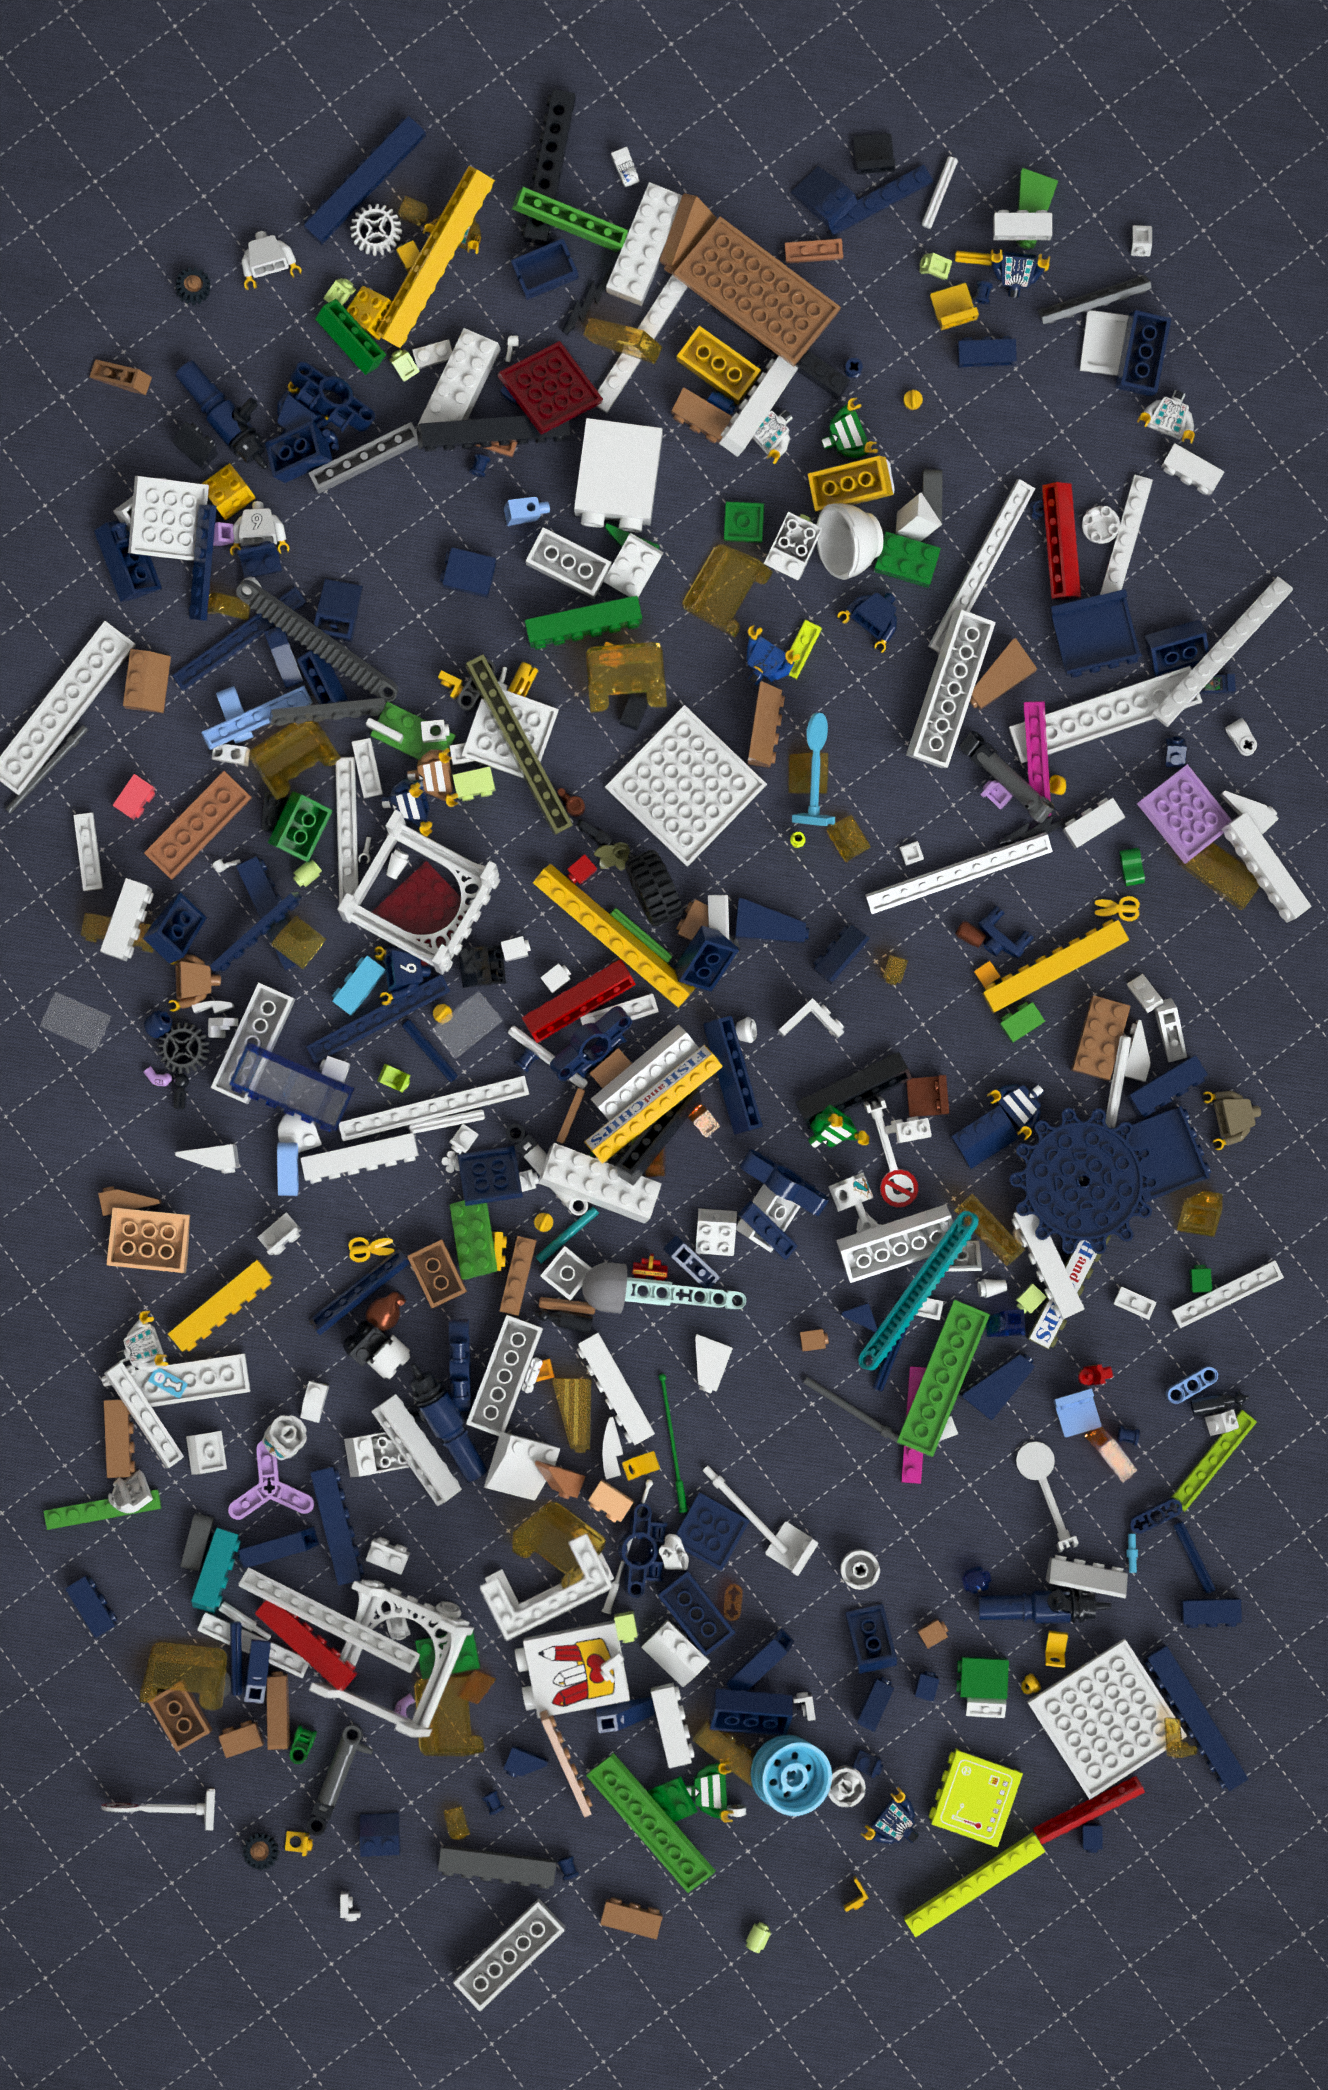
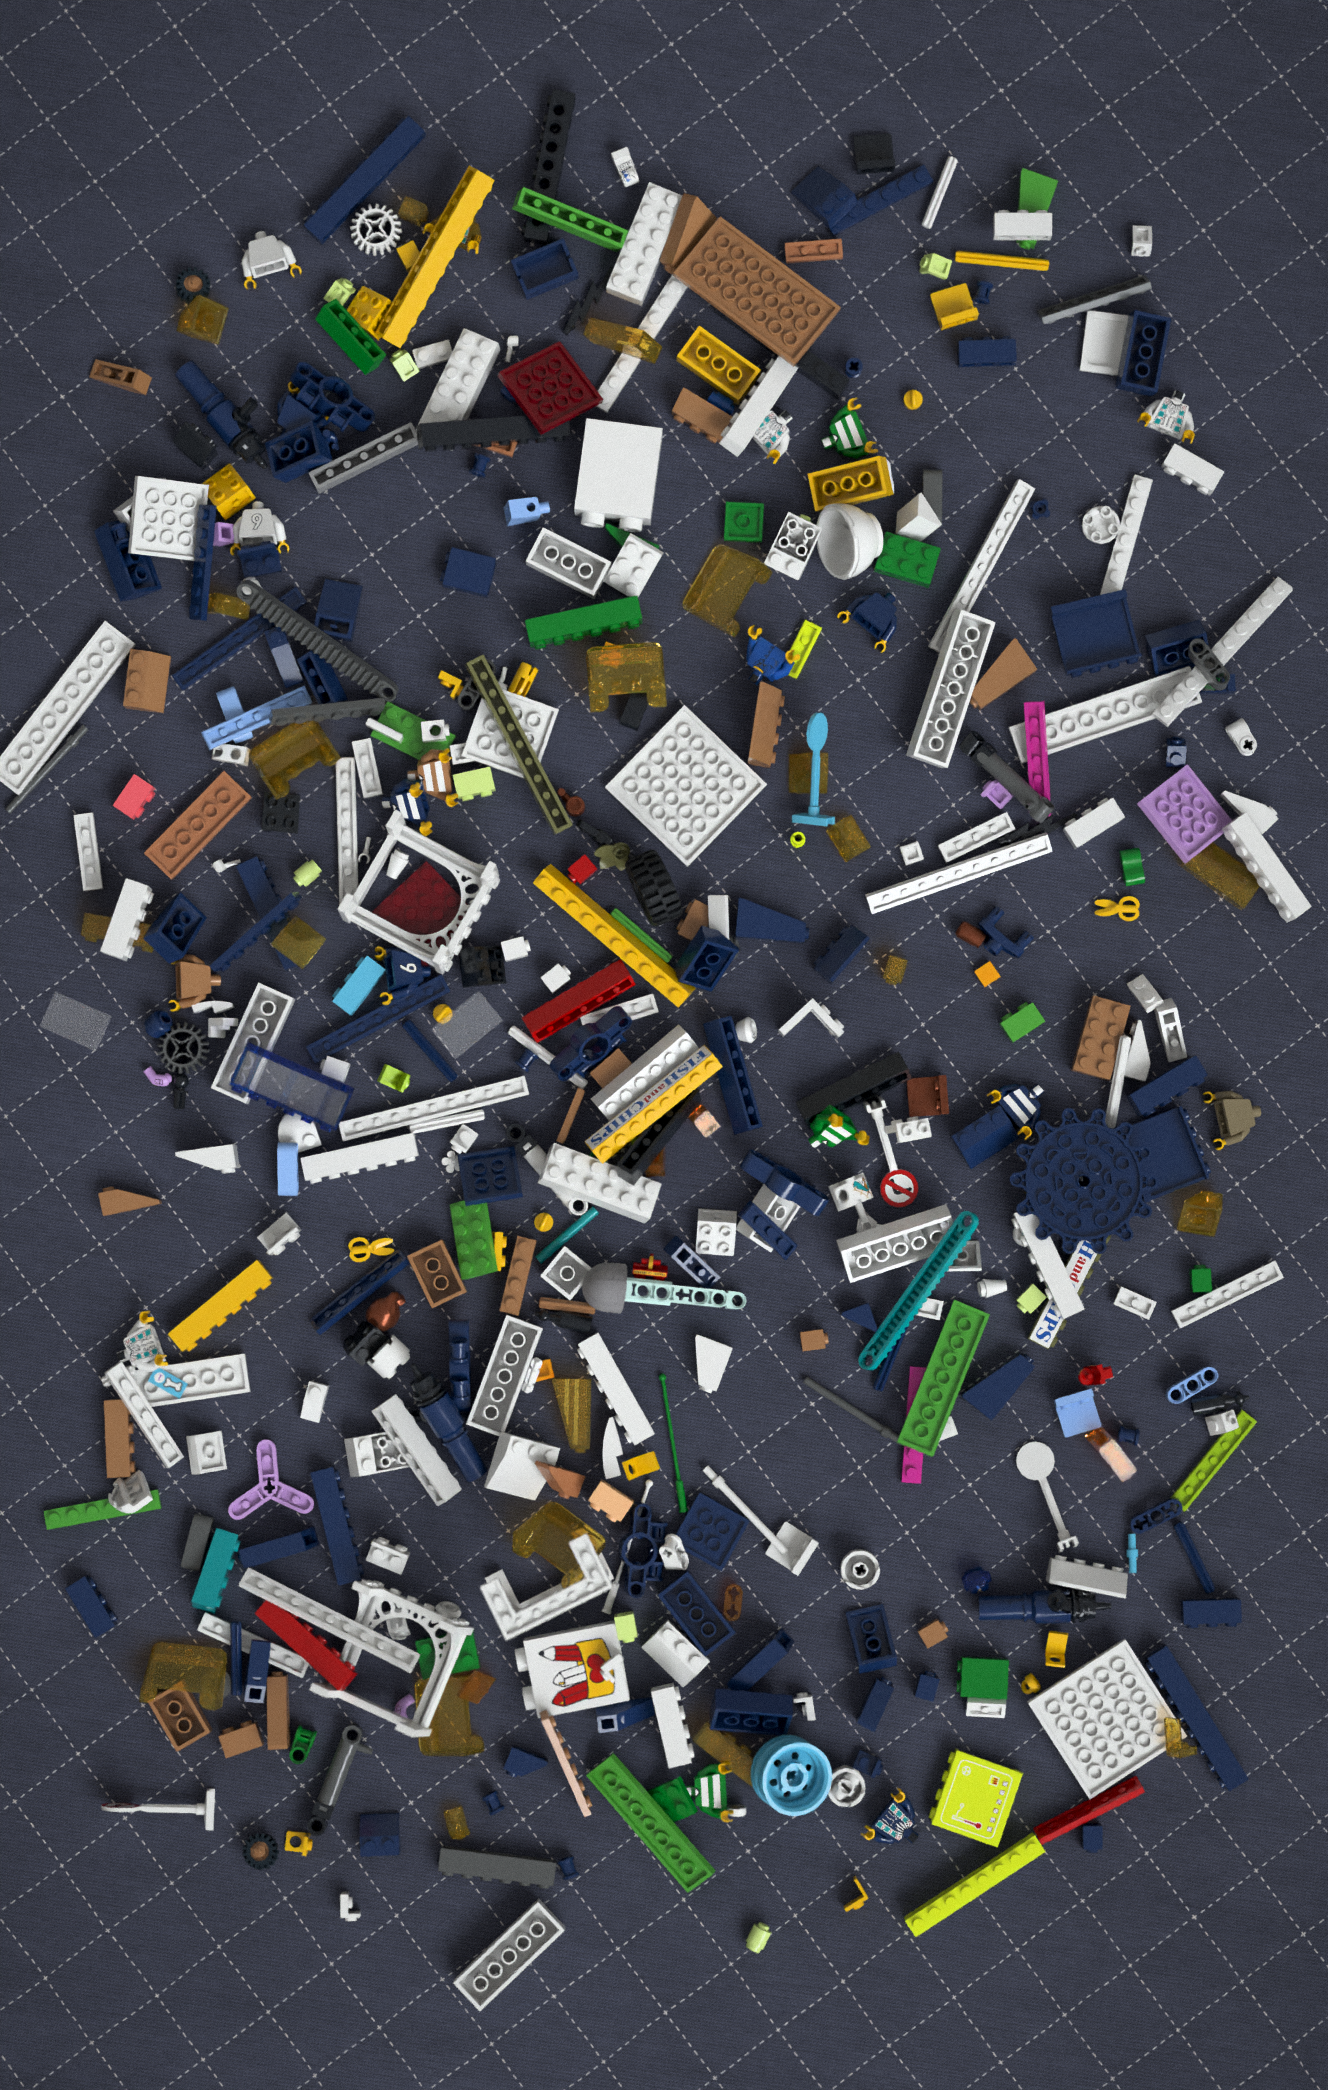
light nougat slope [106,1208,190,1273] -> none
white axle [218,1601,271,1640] -> none
white brick [262,1415,307,1460] -> none
green brick [268,791,333,862] -> none
white bracket [519,1169,539,1192] -> none
medium nougat brick [600,1897,663,1939] -> none
clear yellow brick [954,1194,1025,1266] -> none
yellow brick [982,919,1129,1013] -> none
clear blue slope [986,1309,1025,1337] -> none
torso [991,249,1050,298] -> none
red brick [1042,482,1081,600] -> none
yellow tile [1049,775,1066,795] -> none
none -> clear yellow slope [176,295,229,345]
none -> white plate [938,812,1015,863]
none -> dark grey beam [1188,639,1230,691]

